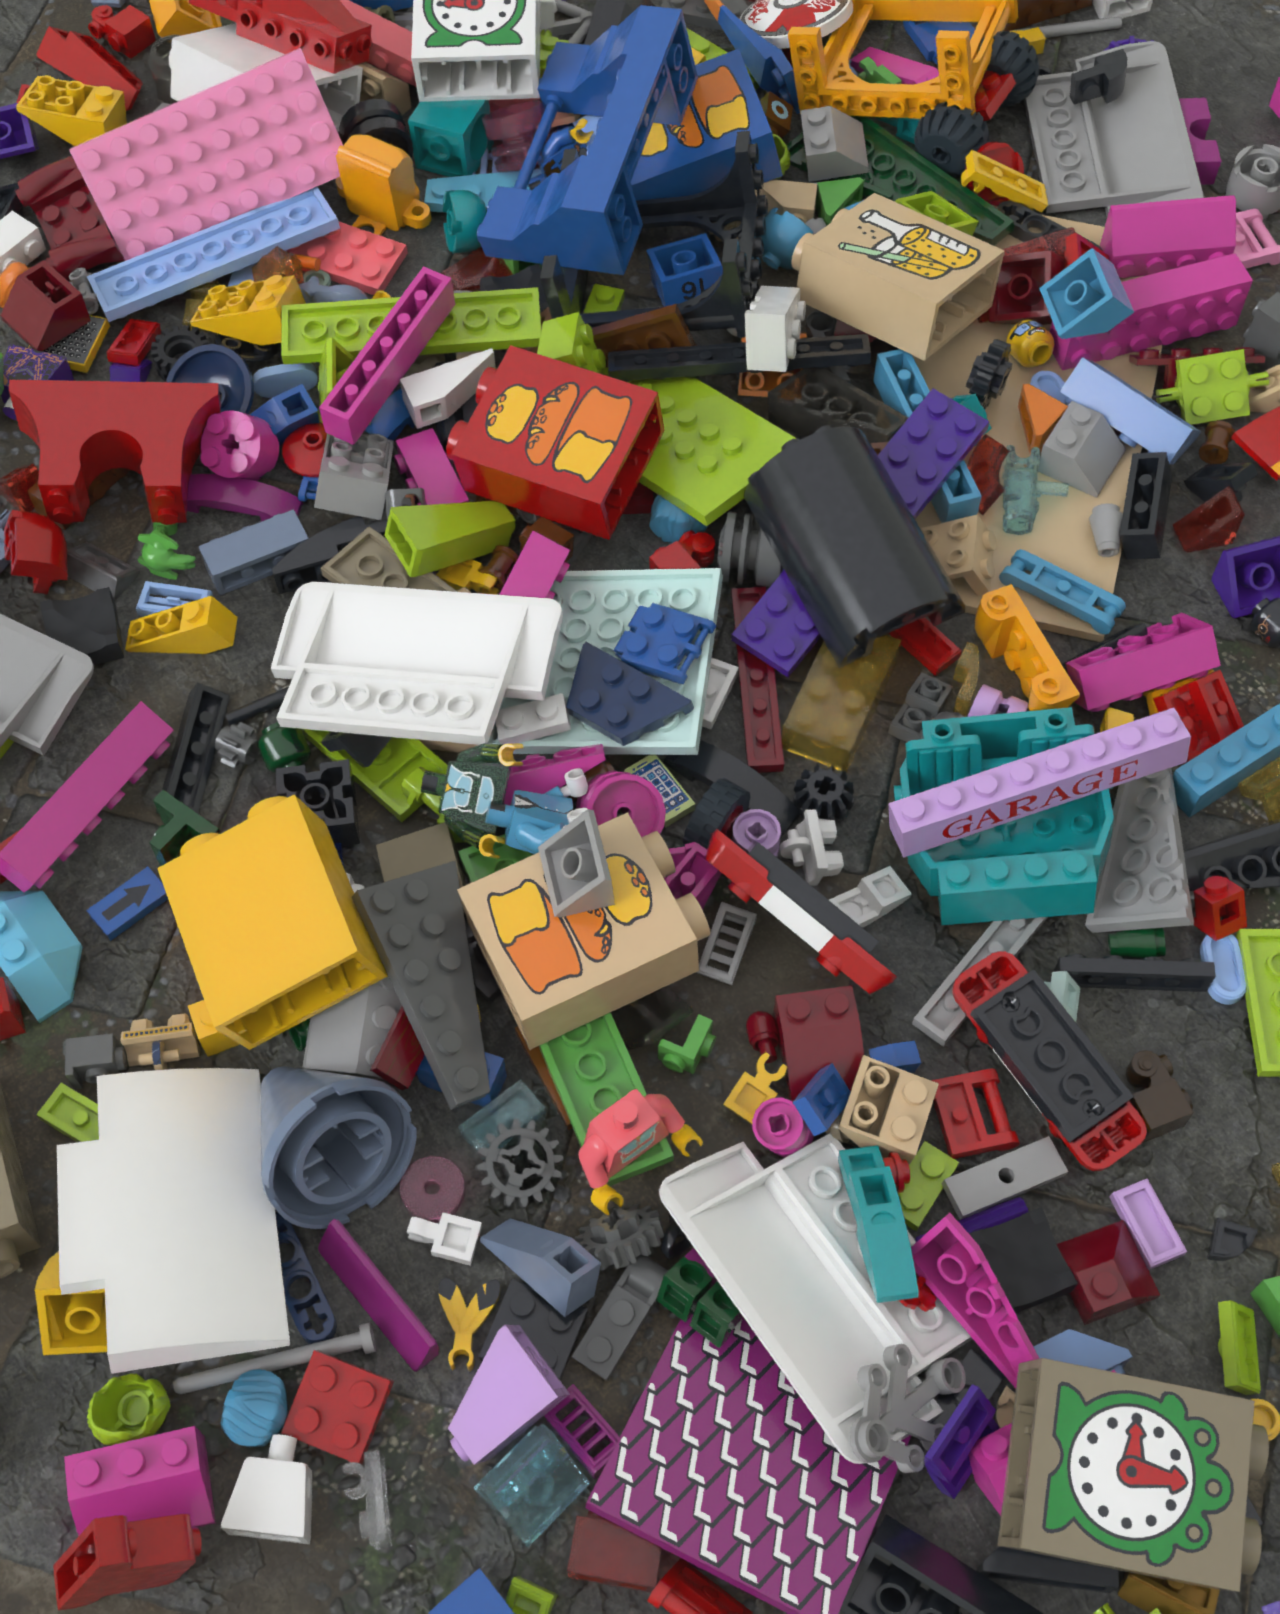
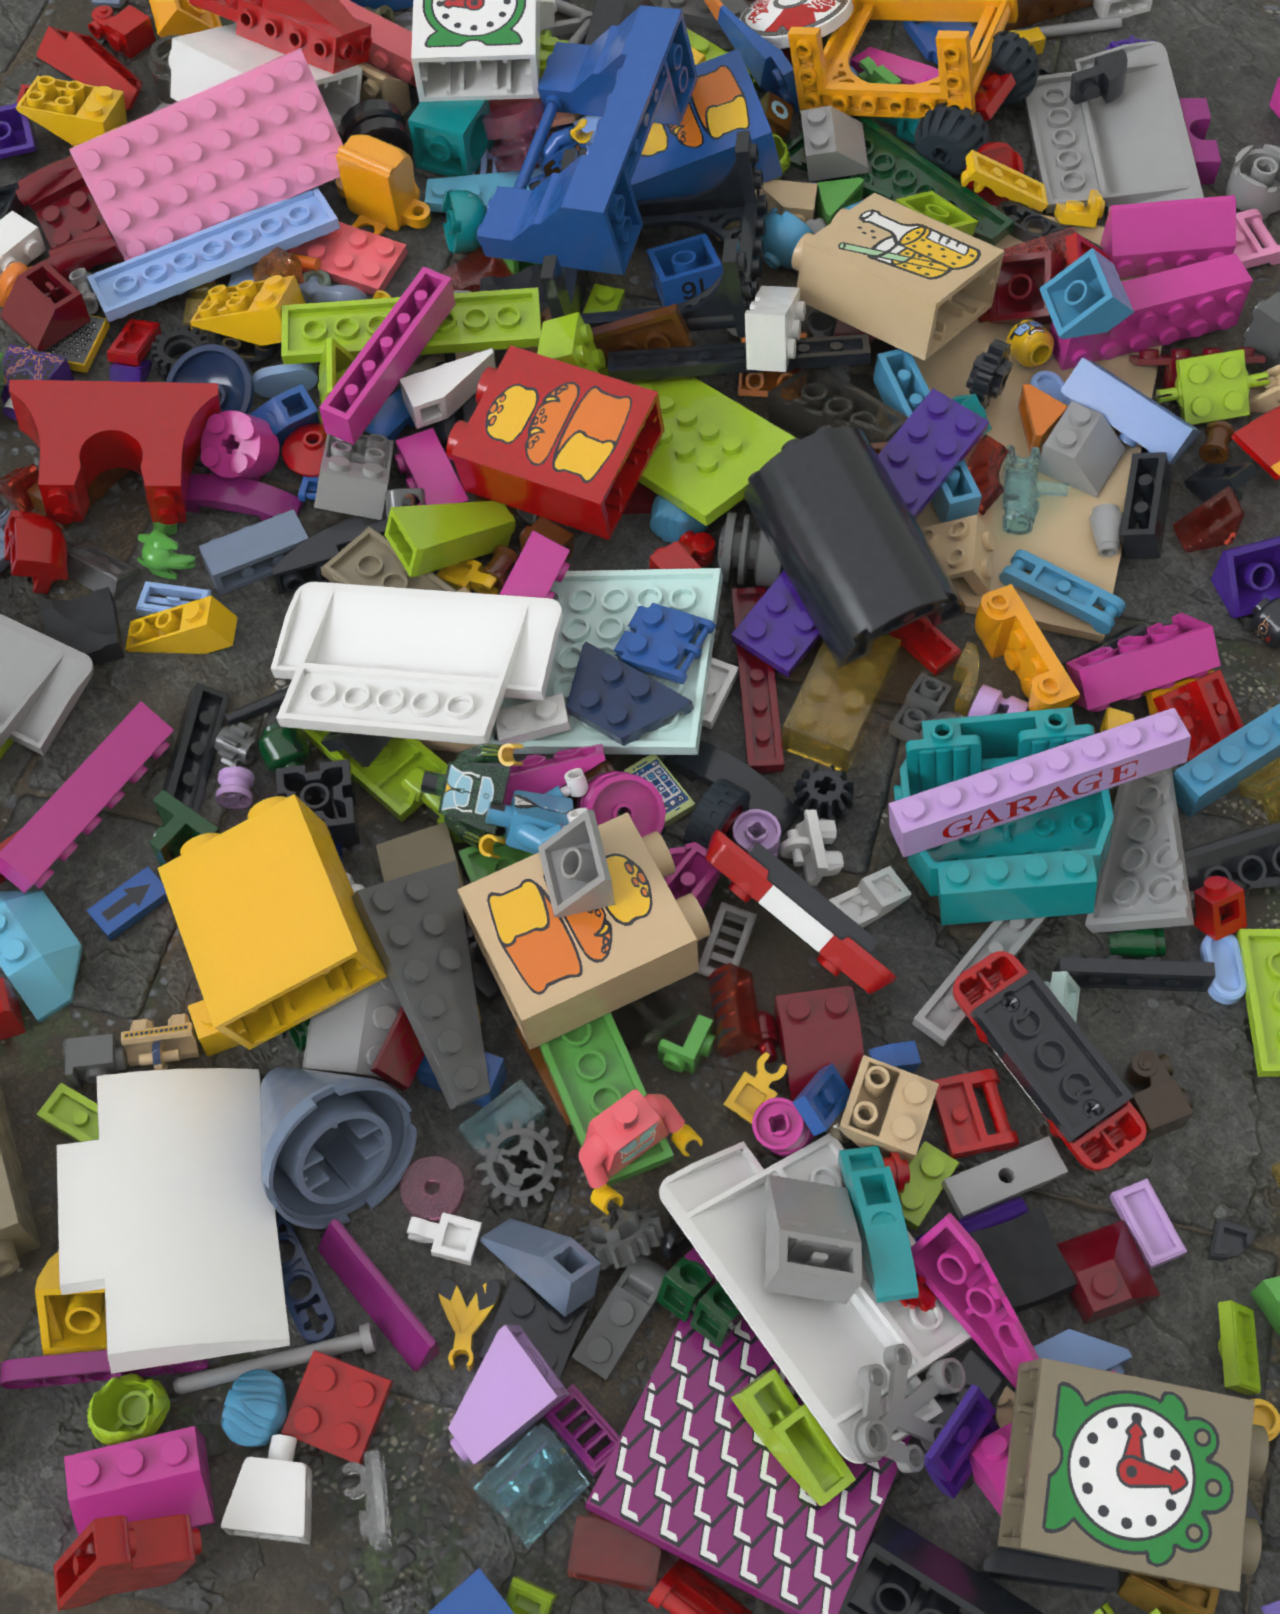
none -> magenta beam [0,1350,208,1389]
none -> lavender wheel [215,766,255,809]
none -> clear red brick [708,963,763,1058]
none -> lime slope [731,1368,856,1507]
none -> light grey slope [764,1174,862,1304]
none -> yellow bracket [1054,189,1105,228]

